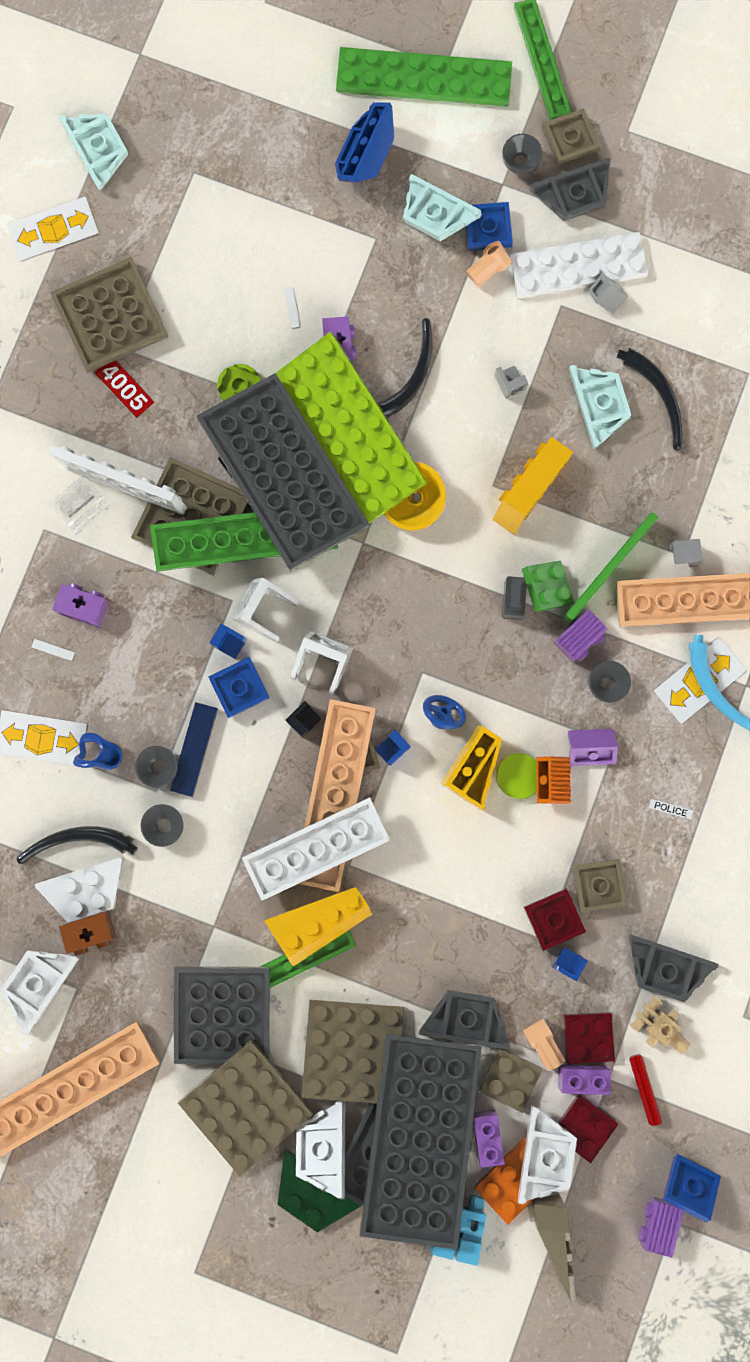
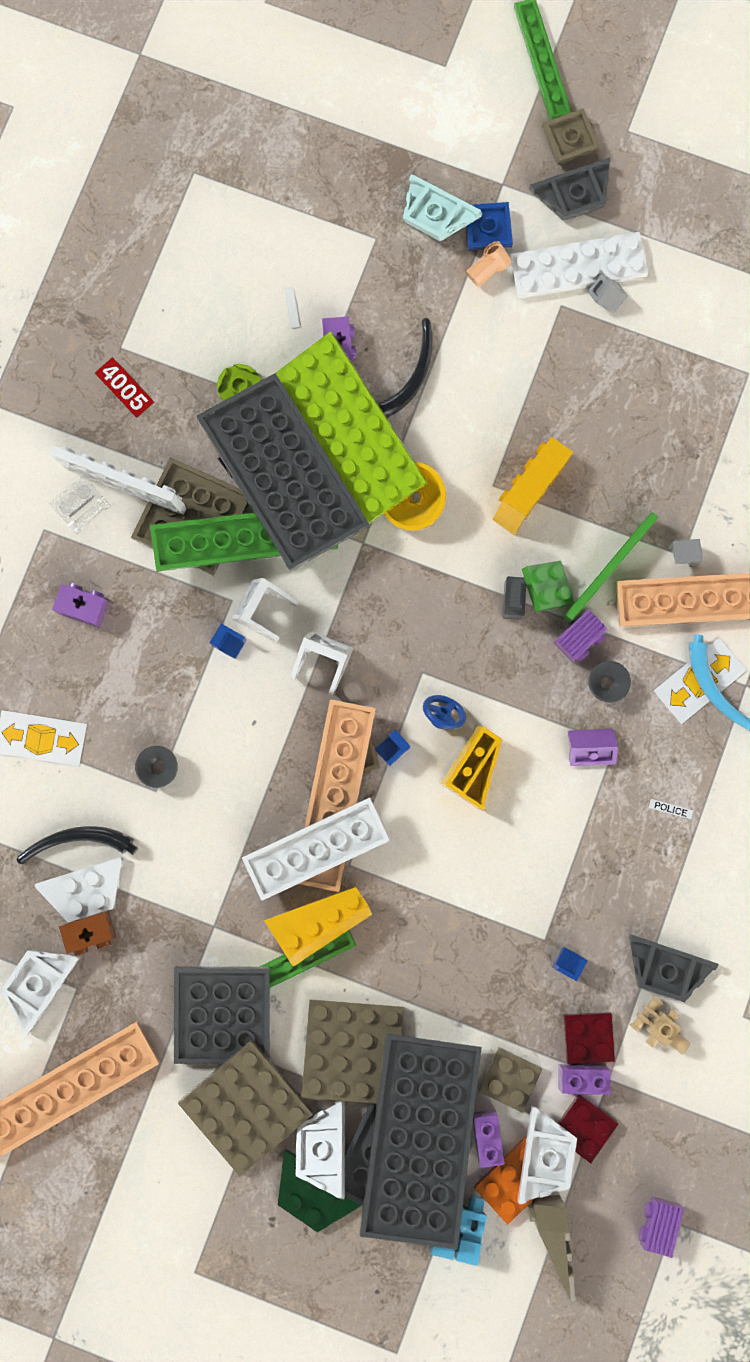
white sticker [7,196,99,261] -> none
white sticker [32,639,75,661] -> none
dark tan plate [50,257,169,373] -> none
light aqua wing [59,114,128,190] -> none
blue piece [73,733,122,770] -> none
dark grey piece [140,804,184,847] -> none
dark blue tile [170,702,218,797] -> none
blue plate [208,657,270,718] -> none
black panel [285,701,321,738] -> none
blue wedge [335,102,394,182] -> none
bright green plate [336,47,512,107] -> none
dark grey wing [419,990,510,1050] -> none
light grey panel [495,366,528,399] -> none
lime tile [496,753,537,799] -> none
dark grey piece [502,134,543,175] -> none
dark red plate [523,888,586,951] -> none
light nougat piece [523,1019,566,1071] -> none
orange brick [536,756,571,804] -> none
light aqua wing [569,365,631,449] -> none
dark tan plate [572,859,627,913] -> none
black animal [616,348,682,451] -> none
red axle [629,1054,662,1126] -> none
blue plate [663,1154,721,1223] -> none

